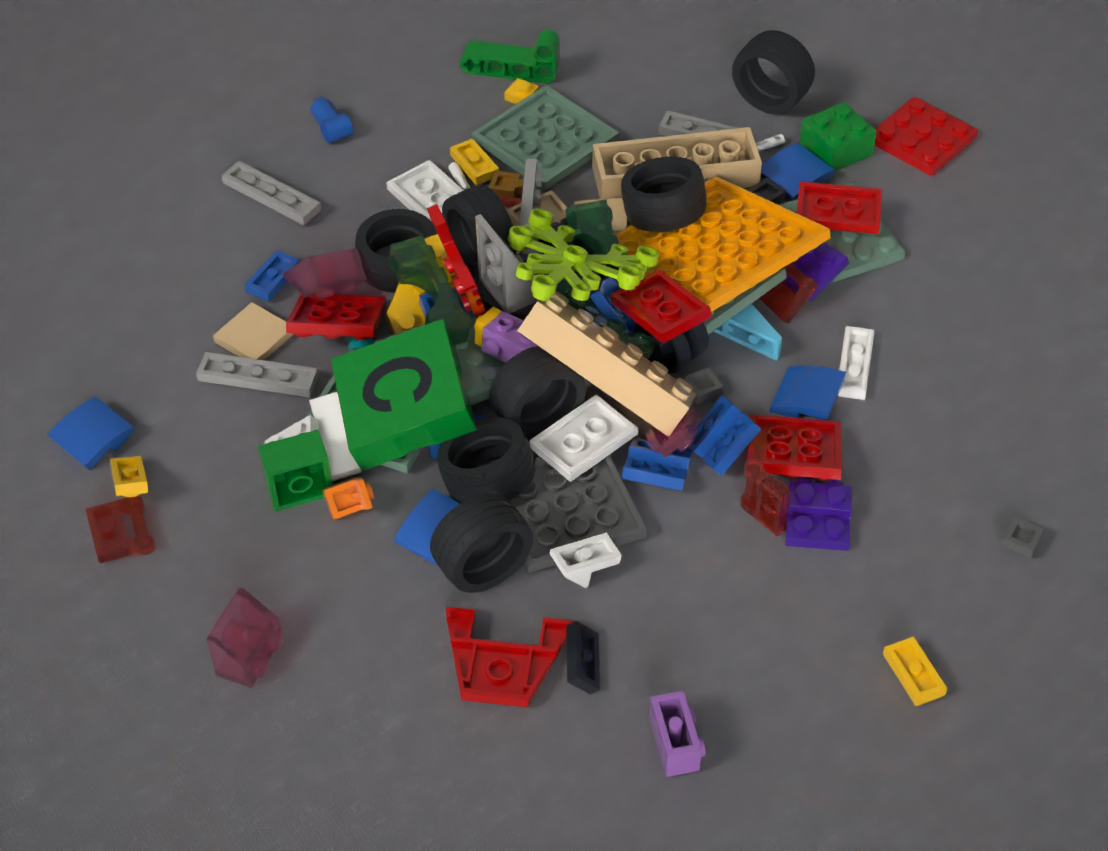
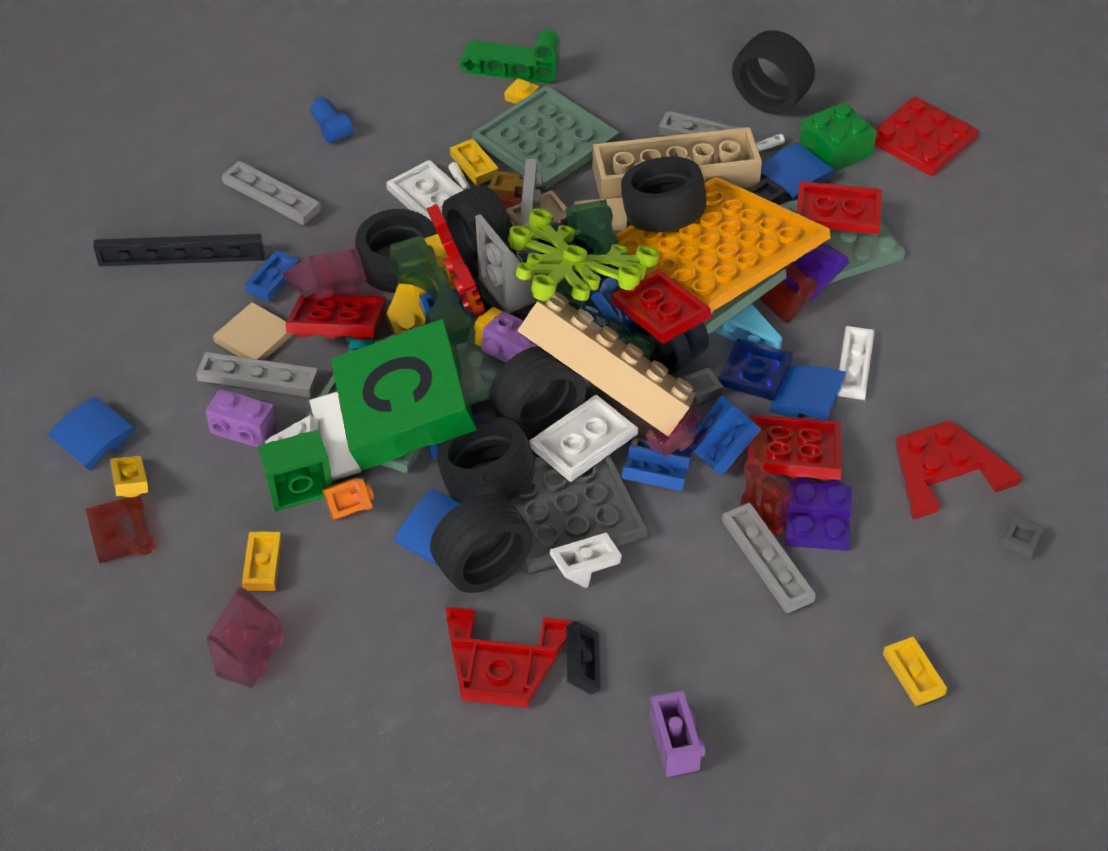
none -> black tile [93,234,265,266]
none -> medium lavender brick [205,389,277,448]
none -> yellow plate [242,532,282,591]
none -> clear blue plate [718,338,793,401]
none -> light grey plate [722,503,816,614]
none -> red wing [895,420,1022,520]

